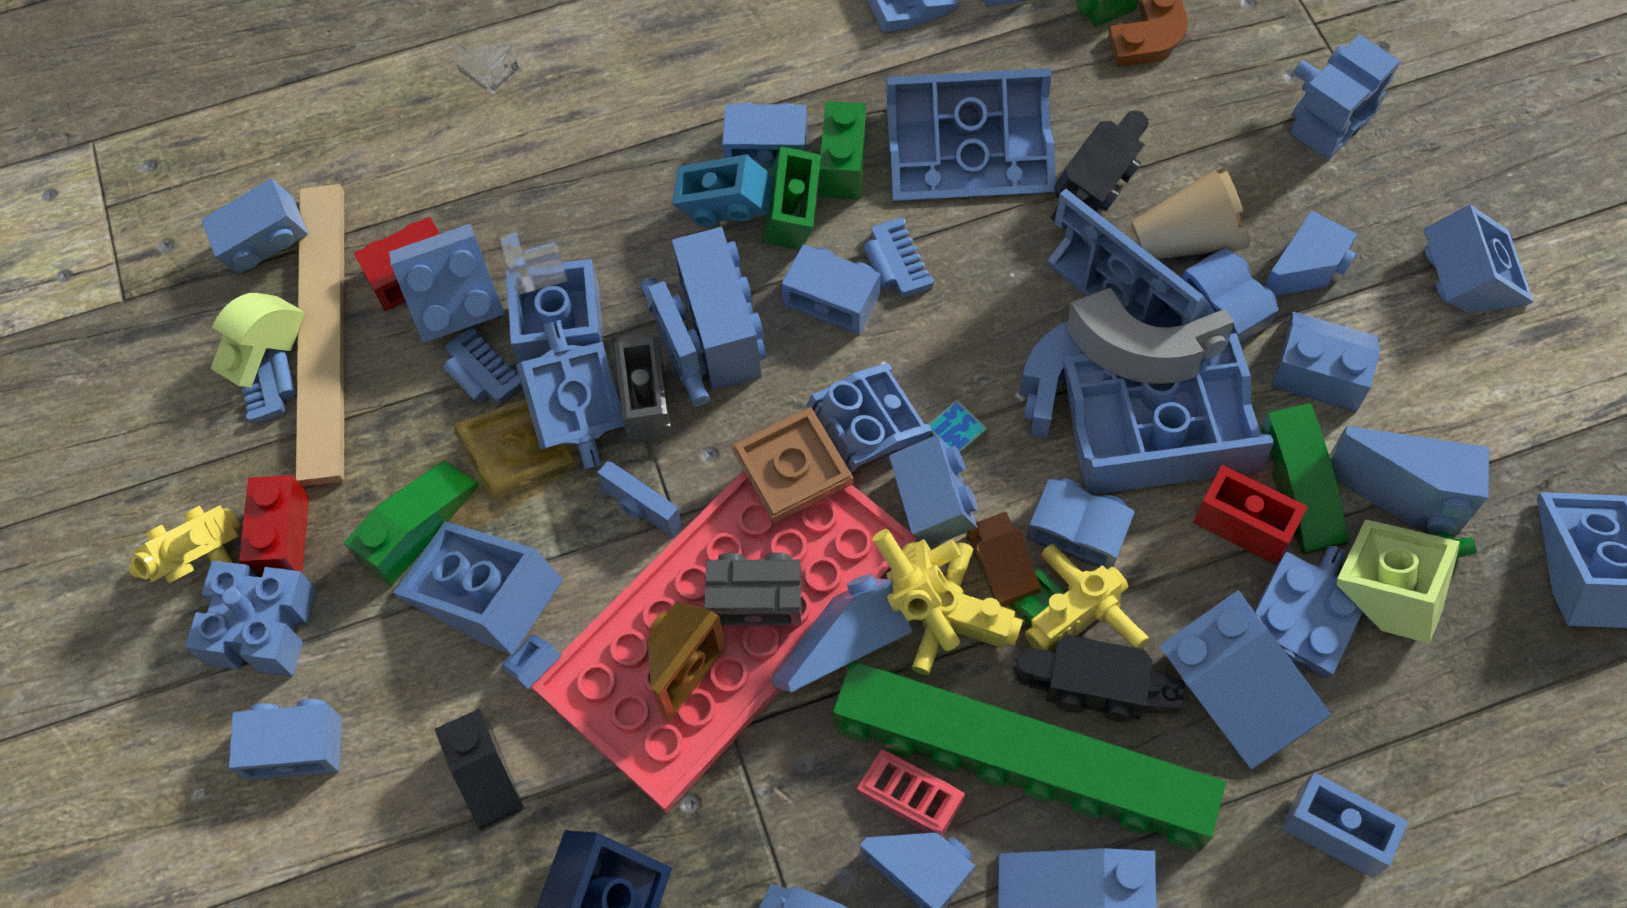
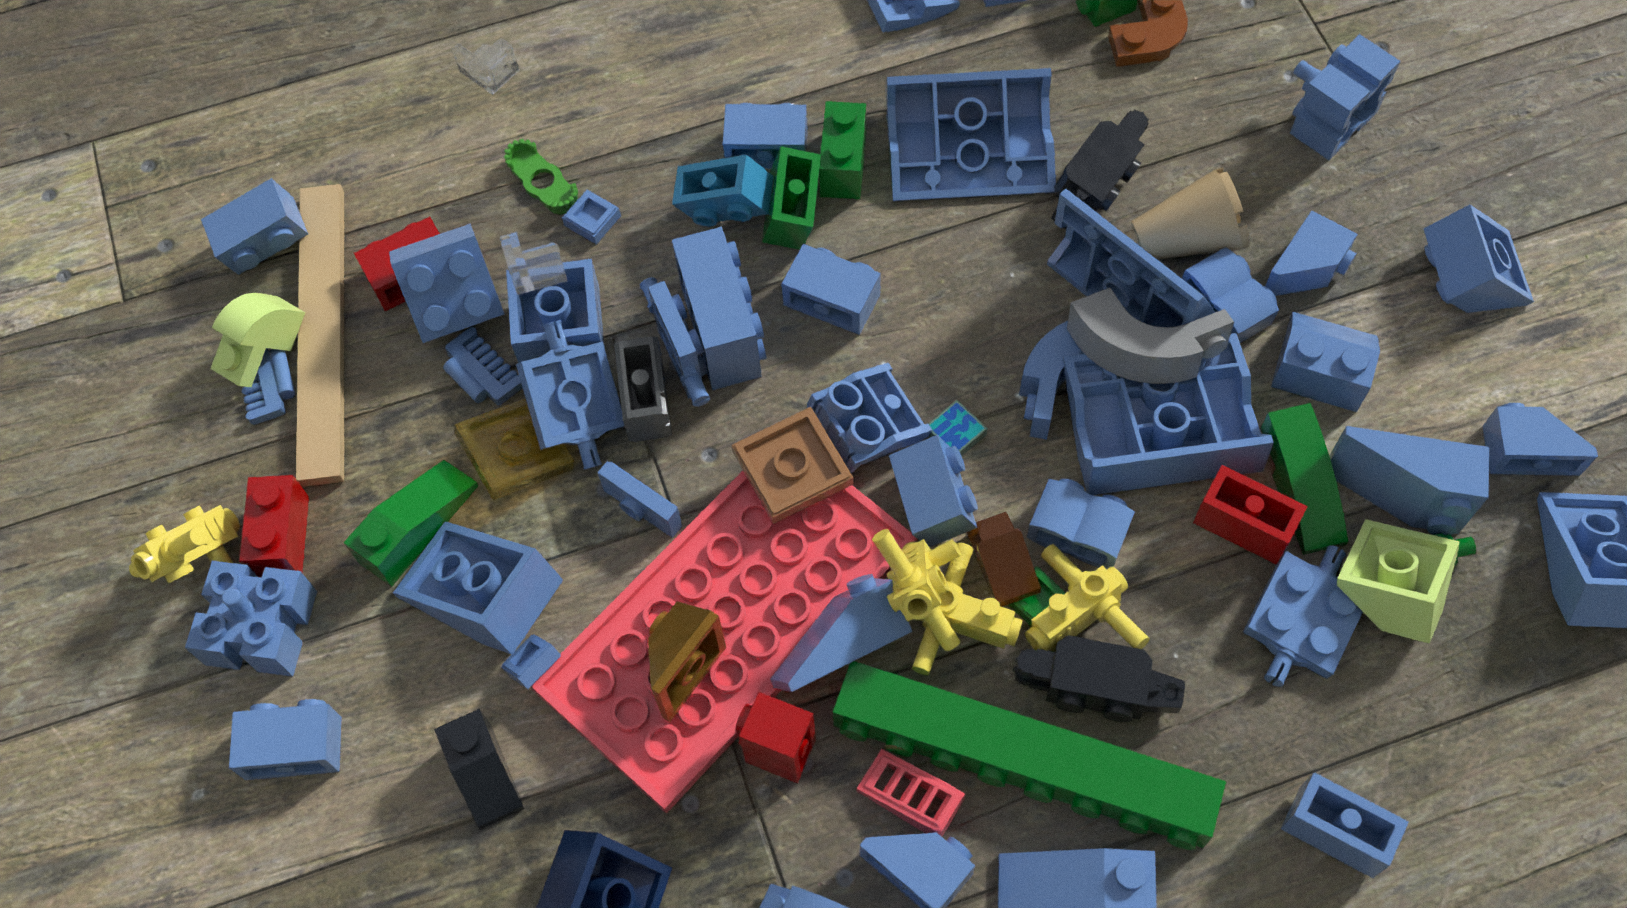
dark grey brick [704,552,802,626] -> none
medium blue piece [863,218,934,298] -> none
medium blue slope [1159,590,1332,770] -> none
none -> bright green piece [504,139,578,214]
none -> medium blue tile [562,190,621,245]
none -> red brick [735,692,816,784]
none -> medium blue slope [1482,403,1598,476]

